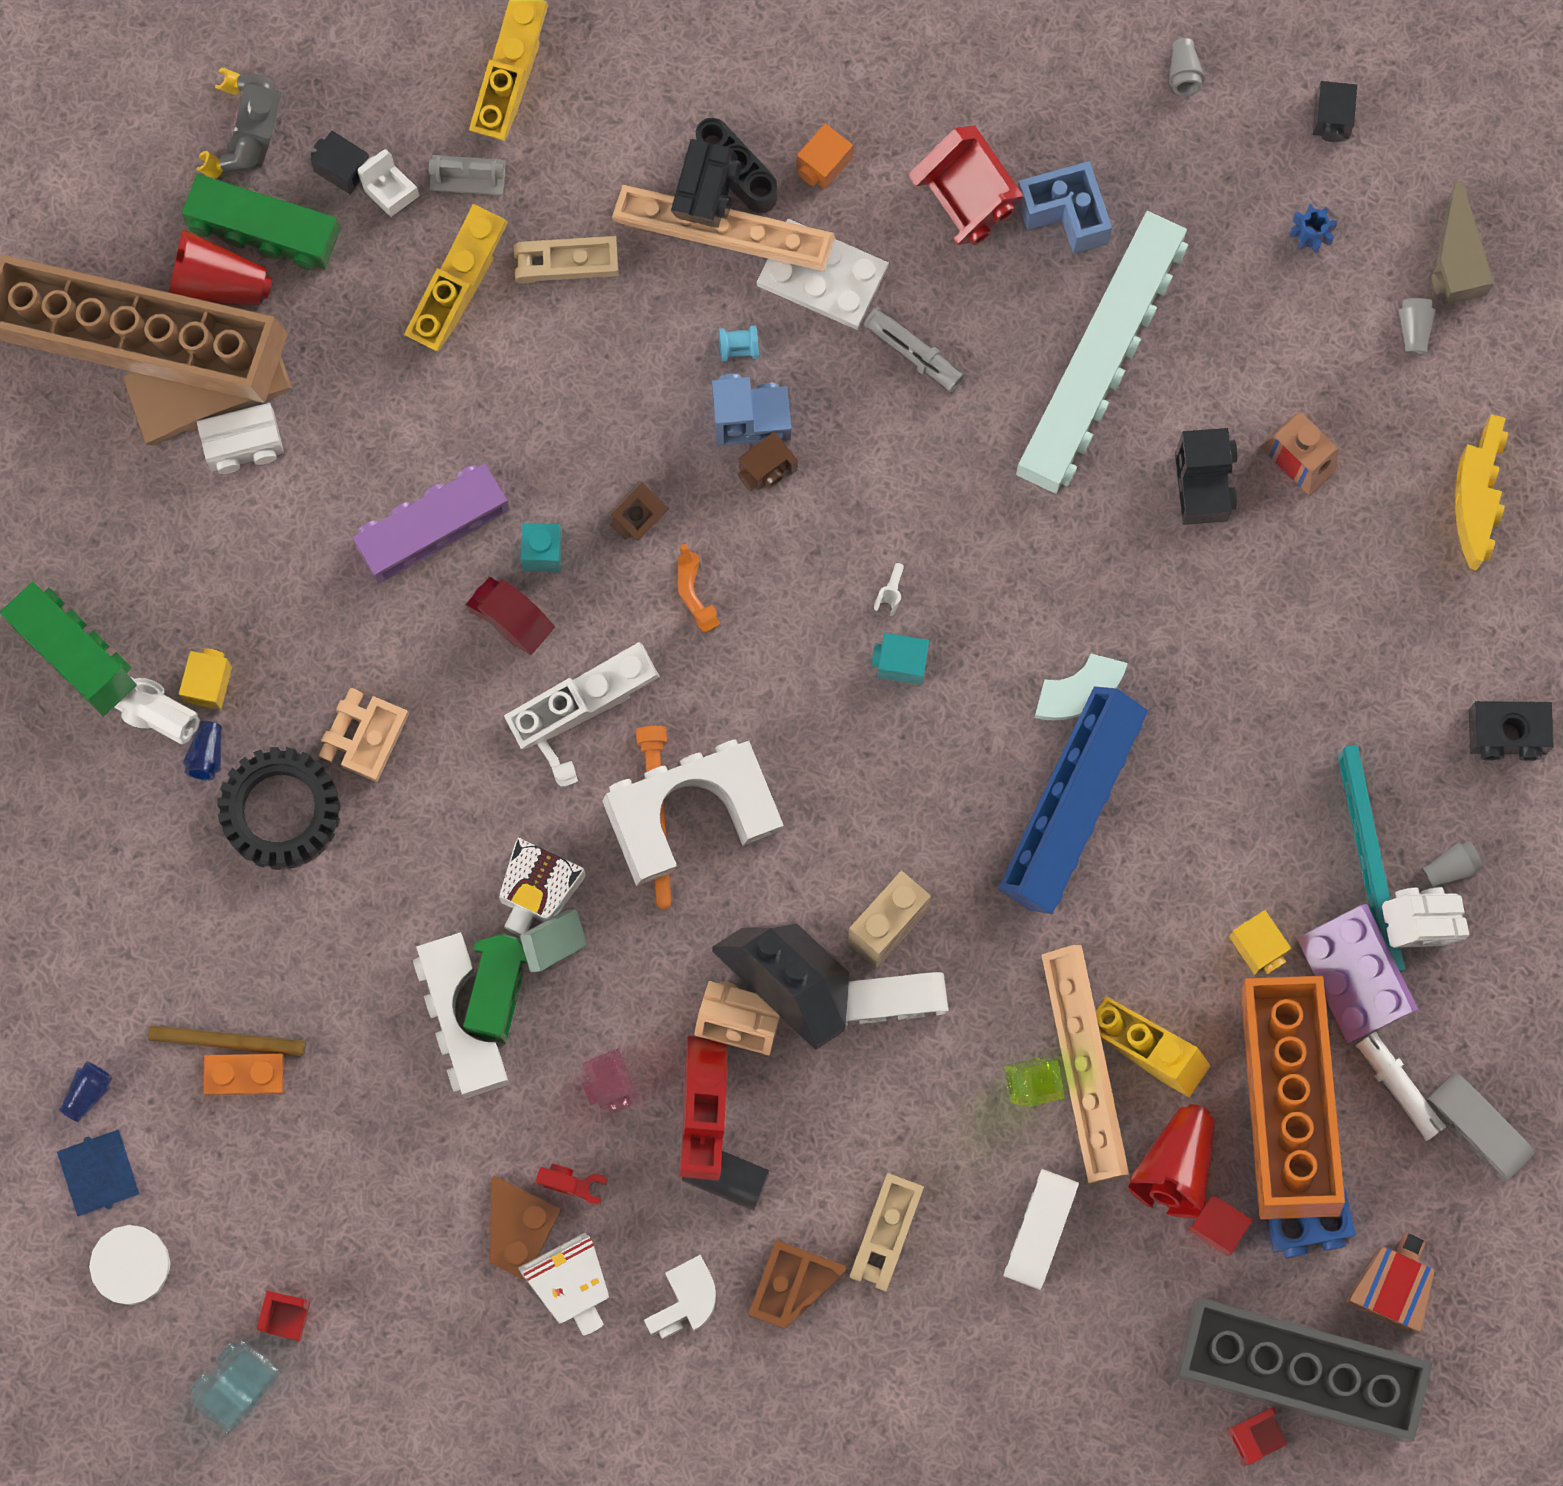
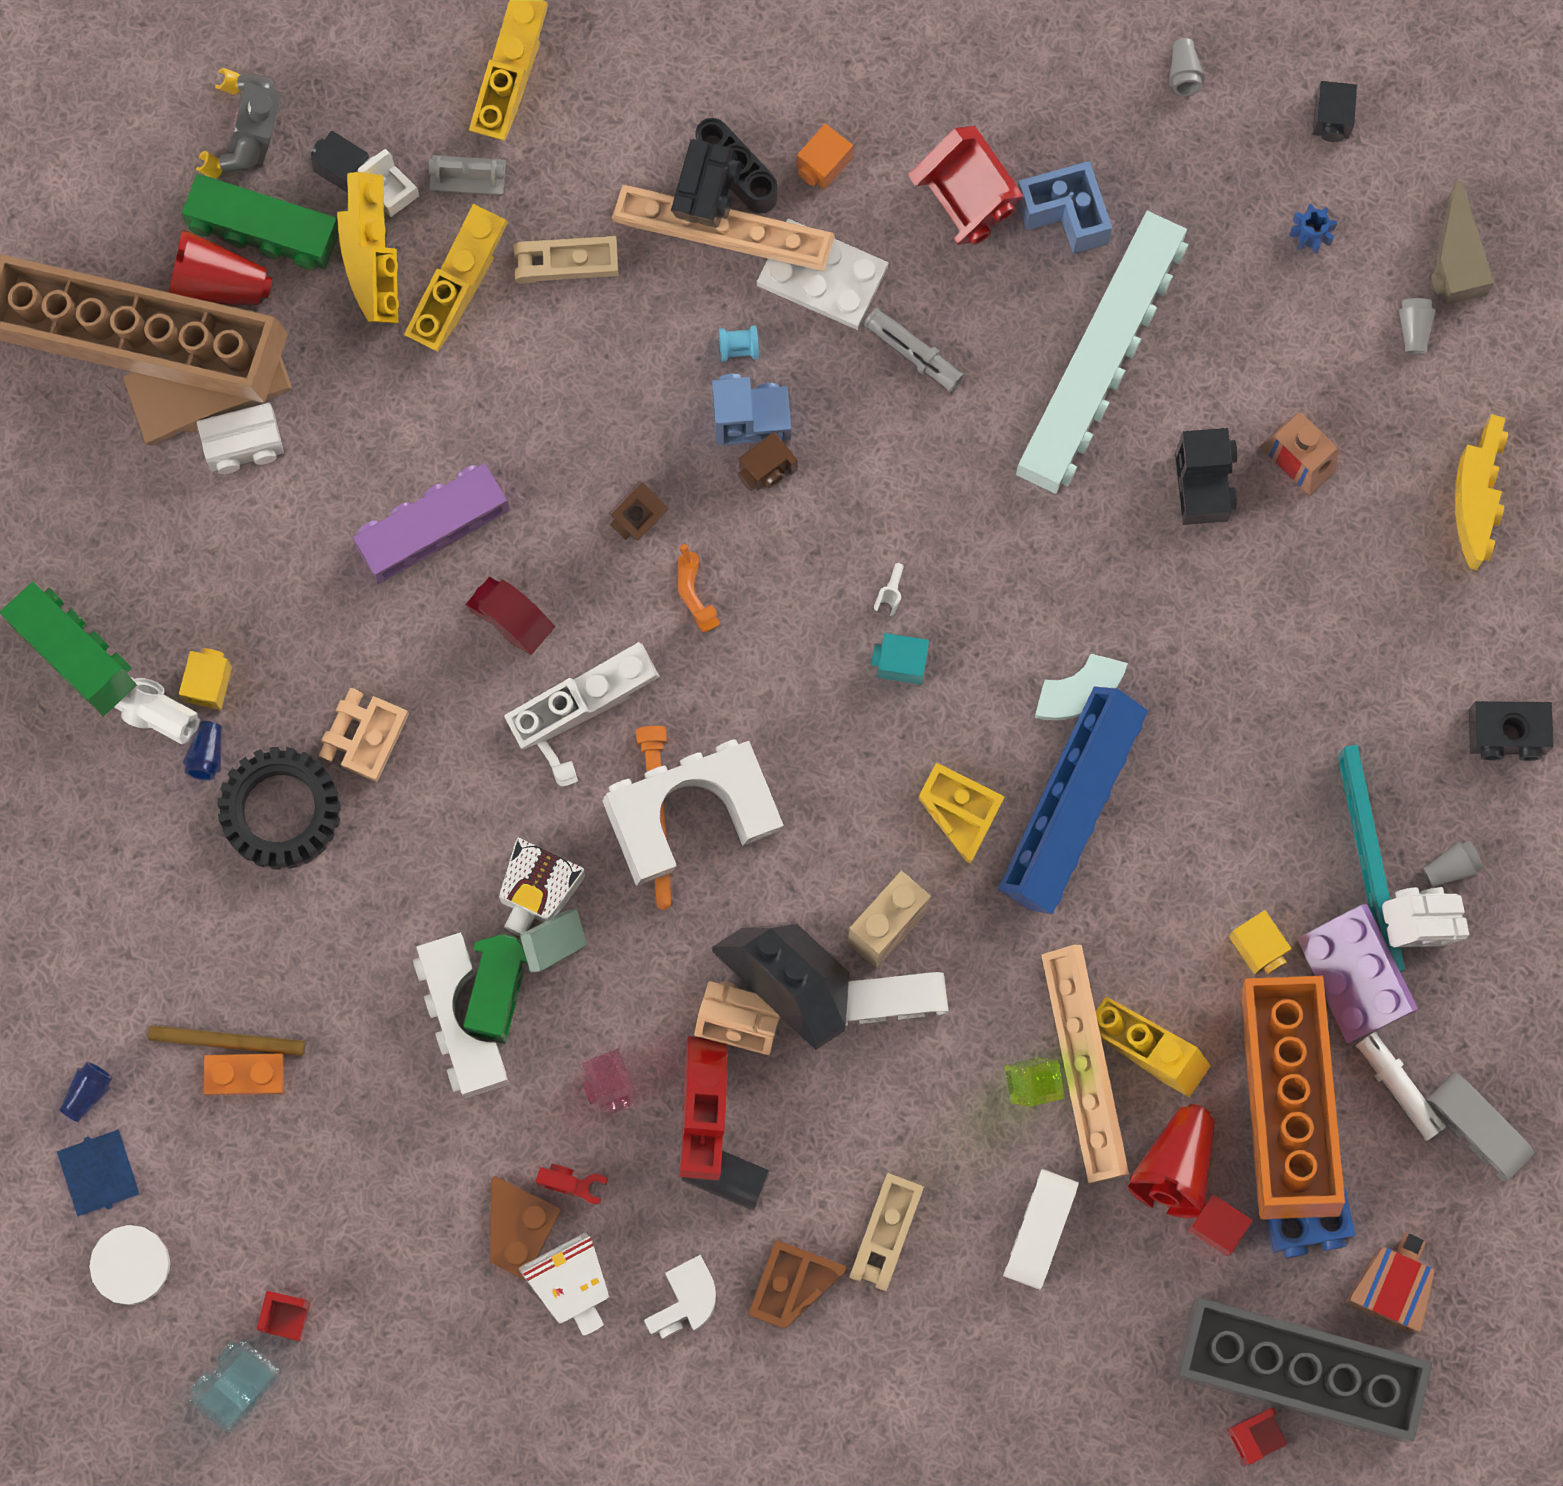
teal brick [520,523,563,572] -> none
none -> yellow slope [337,172,399,324]
none -> yellow wing [918,762,1005,864]

